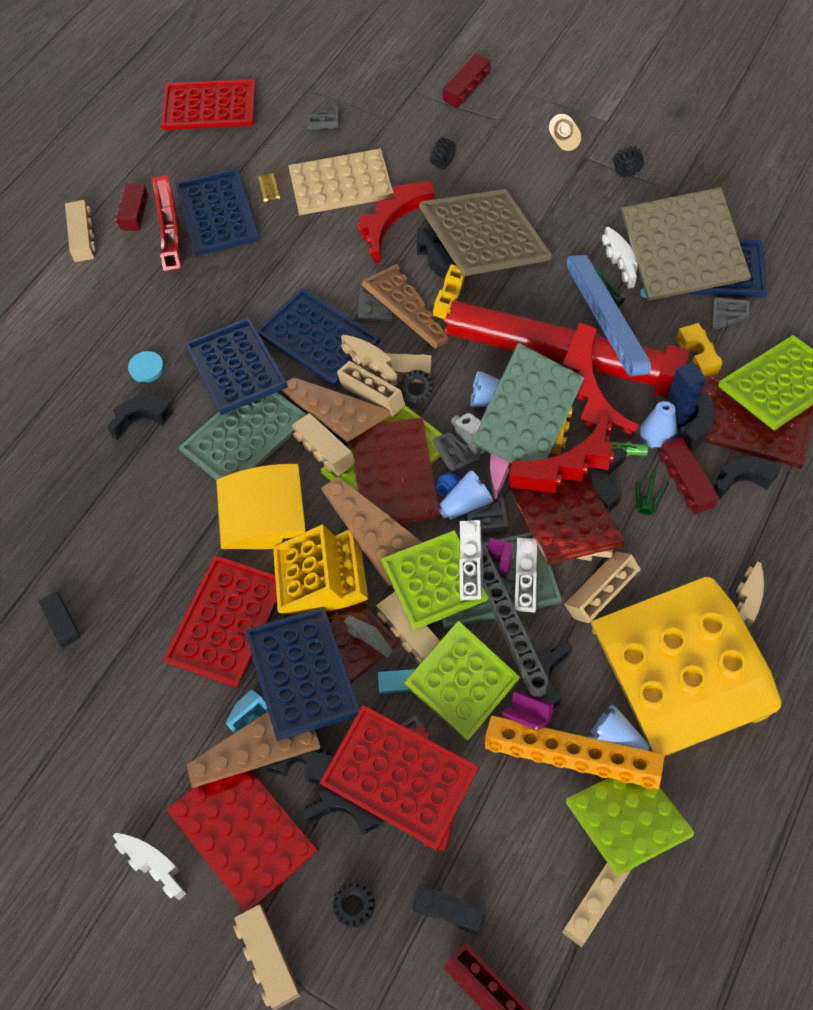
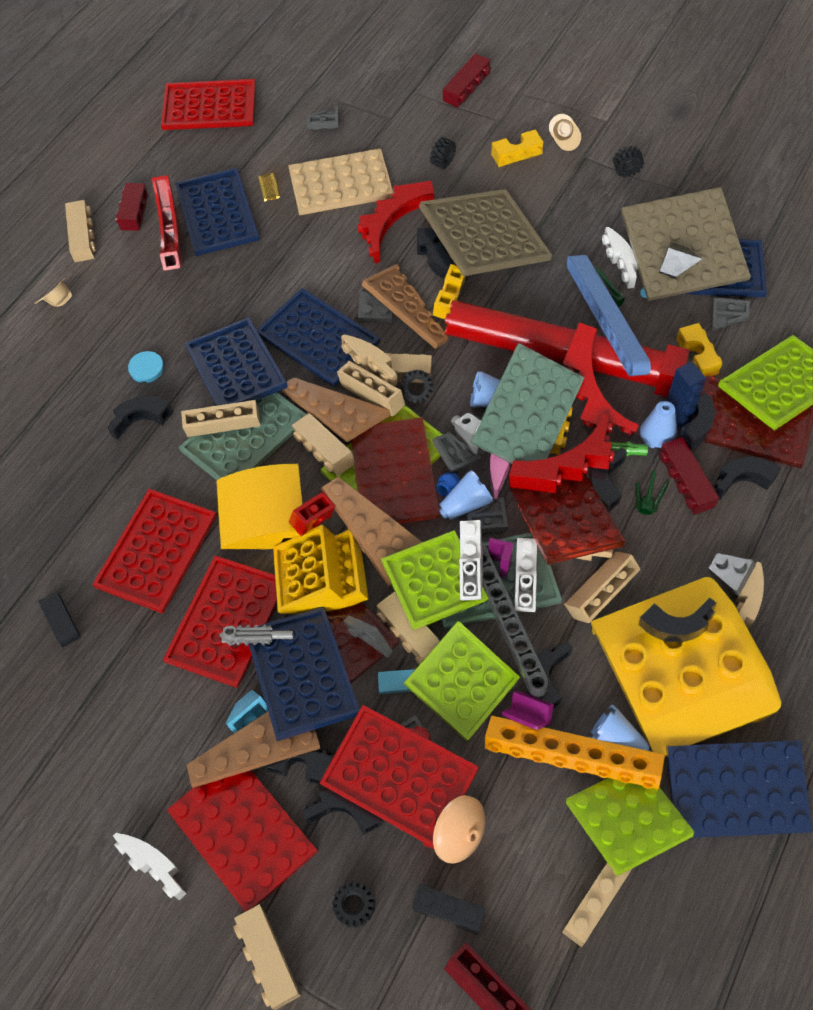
none -> tan piece [34,278,72,307]
none -> red plate [92,489,217,614]
none -> tan brick [181,400,261,437]
none -> light grey piece [219,624,293,646]
none -> red brick [289,492,335,536]
none -> light nougat dish [433,795,485,864]
none -> yellow arch [491,129,543,167]
none -> black arch [639,598,717,642]
none -> slope [659,242,702,278]
none -> dark blue plate [666,740,812,838]
none -> wing [709,553,756,595]

